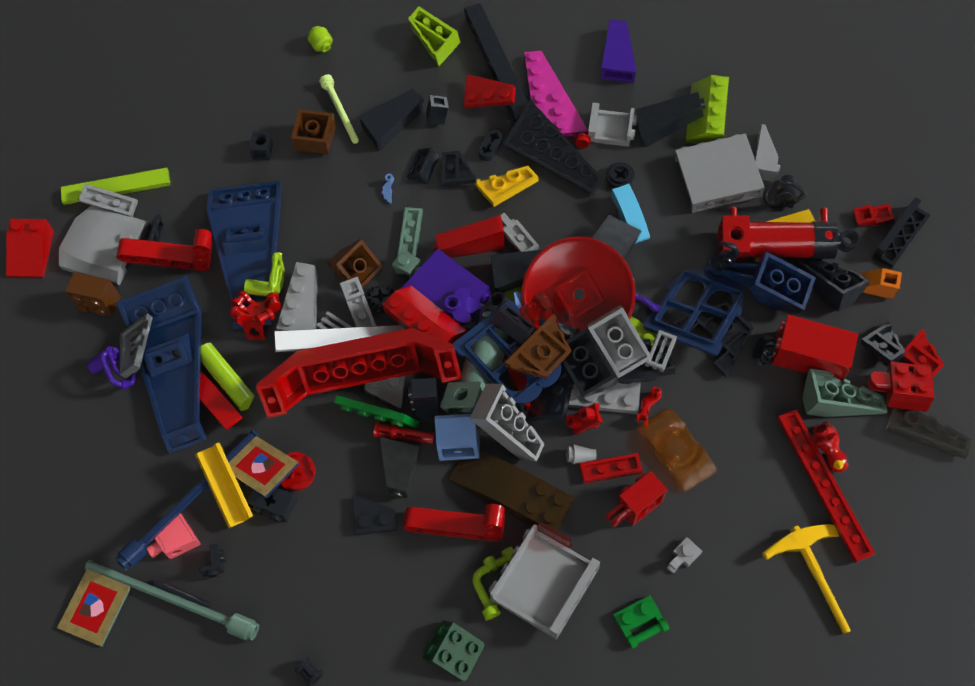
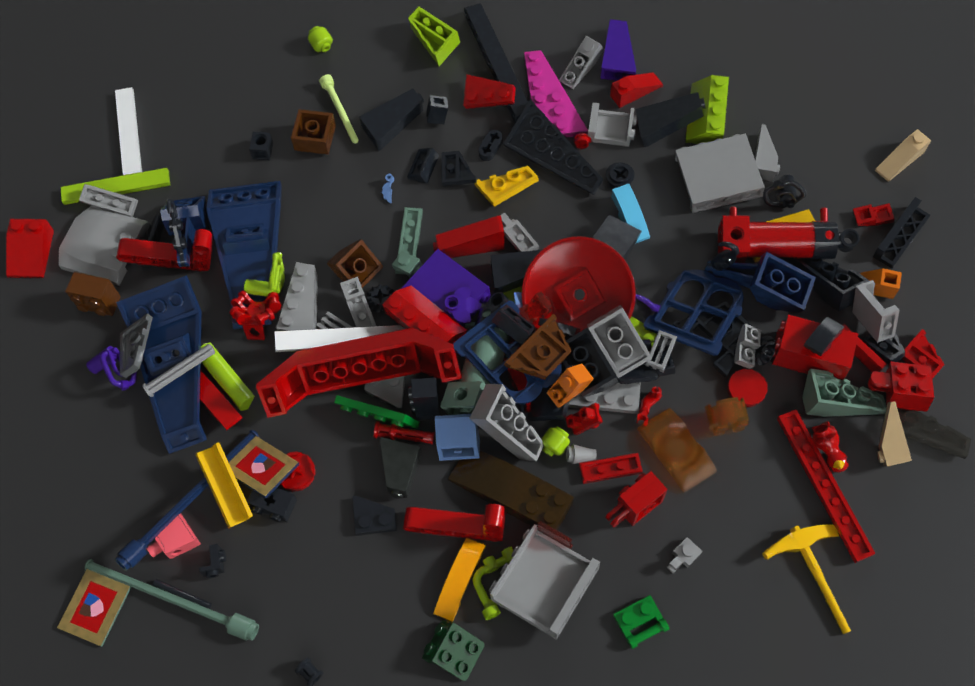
none -> white tile [115,87,142,175]
none -> light grey axle [143,344,215,397]
none -> dark blue slope [160,196,208,267]
none -> light orange slope [433,538,486,622]
none -> lime head [541,426,570,457]
none -> orange slope [546,364,594,408]
none -> light grey slope [559,36,604,89]
none -> red slope [610,72,663,108]
none -> clear orange brick [705,397,750,436]
none -> red tile [728,369,768,407]
none -> light grey slope [734,323,761,369]
none -> black slope [804,317,845,356]
none -> red tile [843,324,887,372]
none -> light grey panel [852,280,900,343]
none -> tan slope [875,129,931,182]
none -> tan slope [877,401,912,466]

